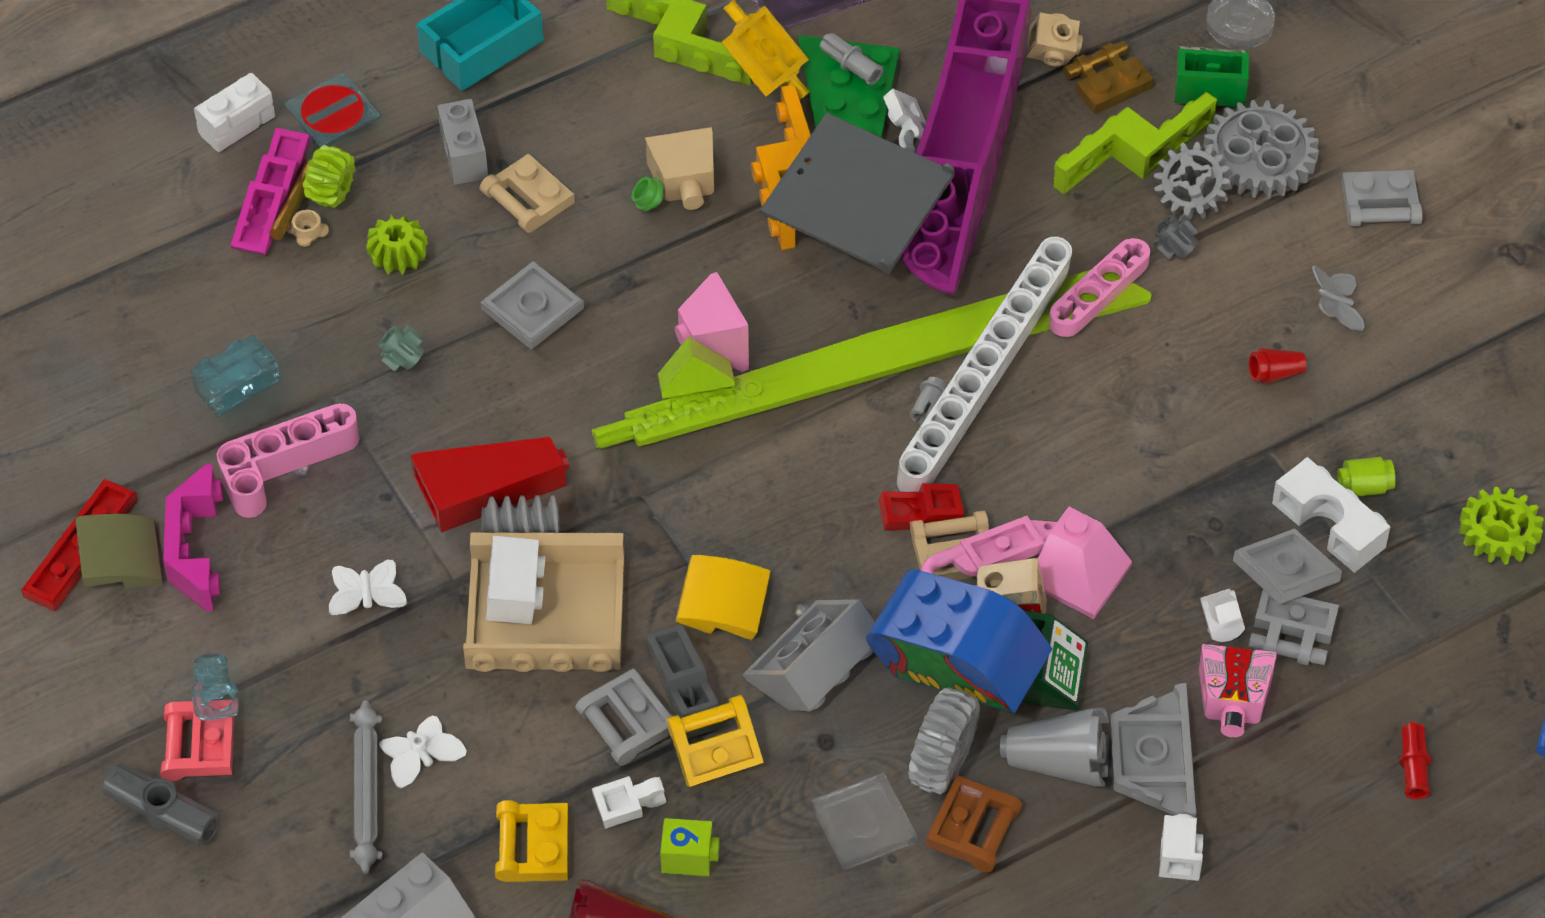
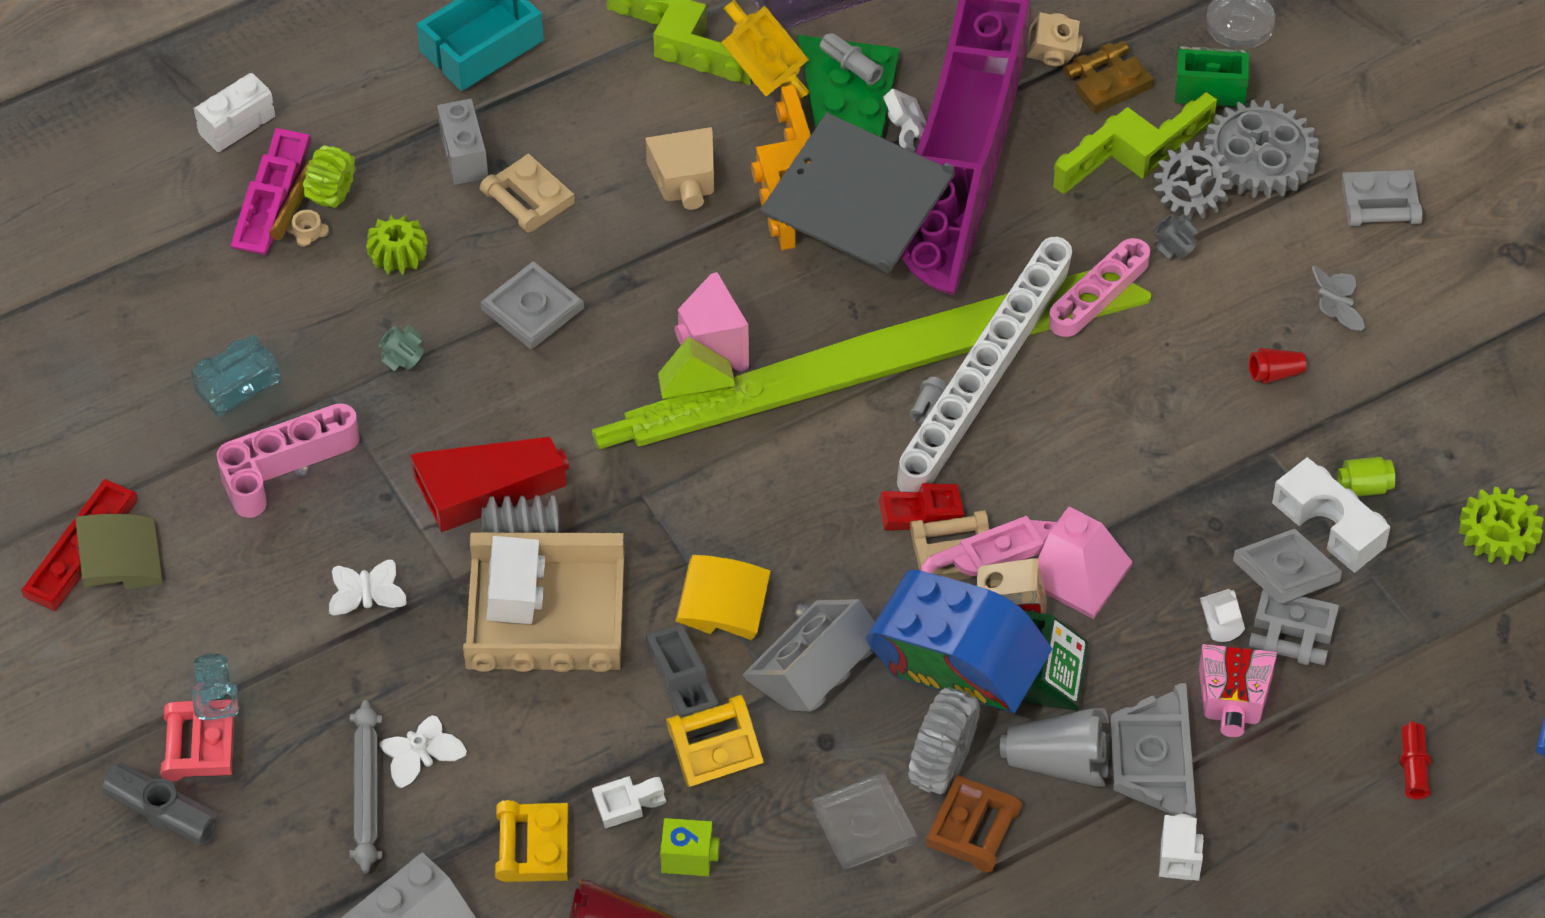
dark pink slope [164,464,223,611] -> none
piece [284,72,381,148] -> none
light grey plate [575,668,671,766] -> none
bright green plate [631,177,664,212] -> none

